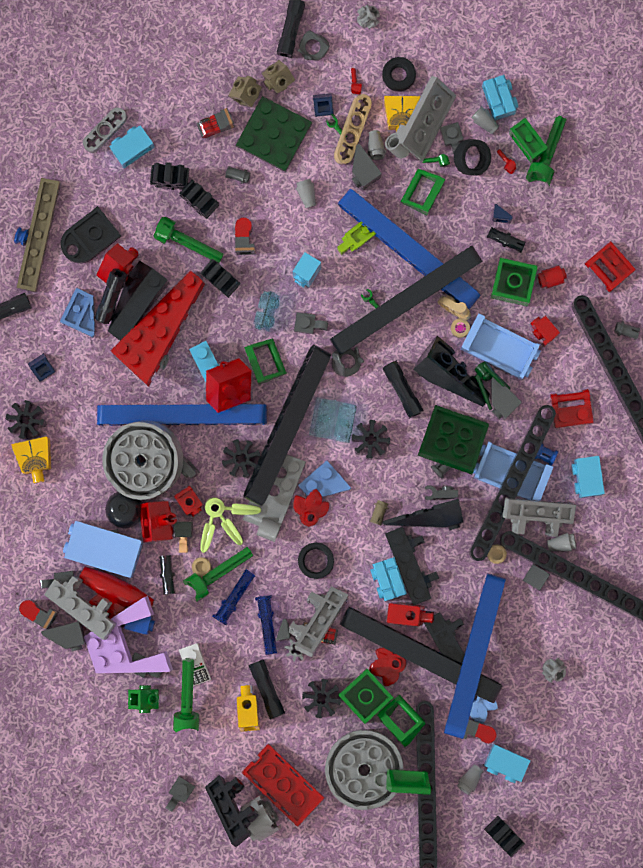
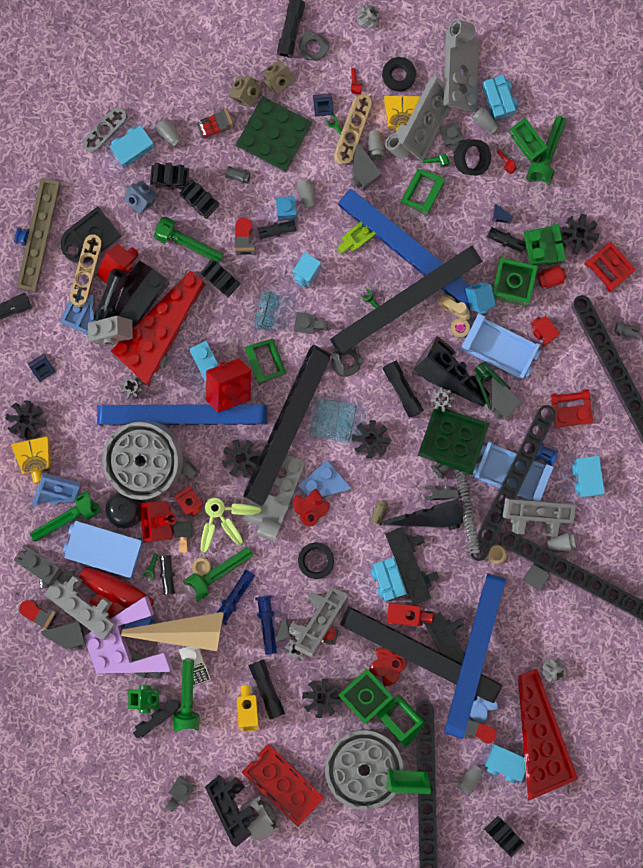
none -> dark grey hinge [14,544,62,586]
none -> green piece [30,491,101,542]
none -> medium blue wing [32,473,80,506]
none -> tan beam [70,235,102,307]
none -> light grey brick [88,316,133,346]
none -> light grey gear [120,375,143,399]
none -> tan wedge [121,612,224,651]
none -> sand blue brick [124,180,158,215]
none -> black hinge [133,699,181,739]
none -> green hand [142,554,159,581]
none -> light grey cone [156,118,182,147]
none -> black pin [257,219,297,240]
none -> dark azure brick [276,196,297,221]
none -> light grey gear [430,387,455,412]
none -> light grey hinge [443,19,479,112]
none -> light grey piece [454,469,480,555]
none -> dark azure brick [465,282,496,313]
none -> red wing [518,669,578,800]
none -> green hips [523,224,566,267]
none -> black gear [560,214,600,255]

